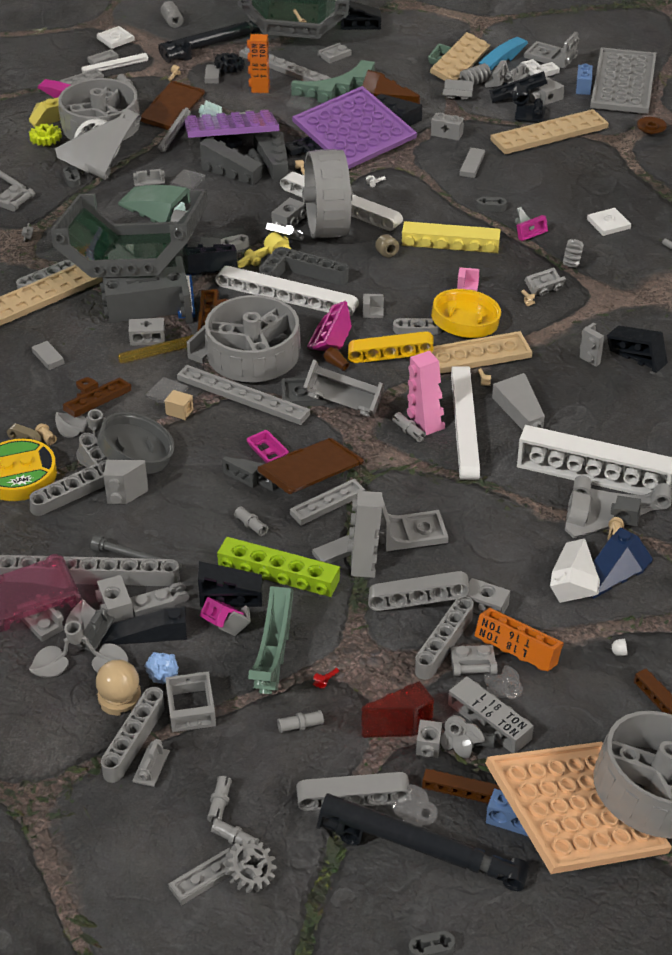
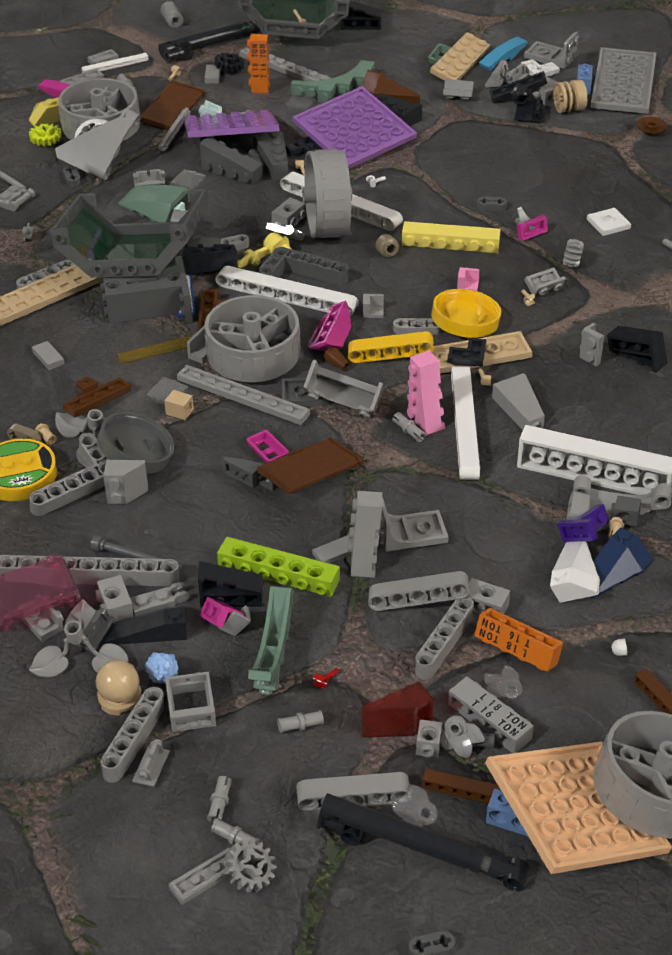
white plate [97,26,134,49] -> none
light grey brick [129,318,165,346] -> none
light grey pin [234,506,269,536] -> none
light grey plate [290,479,365,525] -> none
light grey plate [318,43,352,63] -> none
light grey brick [431,113,464,141] -> none
light grey plate [450,645,497,676] -> none
light grey piece [460,63,491,85] -> none
light grey tile [460,148,485,178] -> none
tan plate [491,109,609,154] -> none
none -> black plate [447,338,487,367]
none -> tan wheel [553,79,587,113]
none -> dark purple bracket [557,504,609,542]

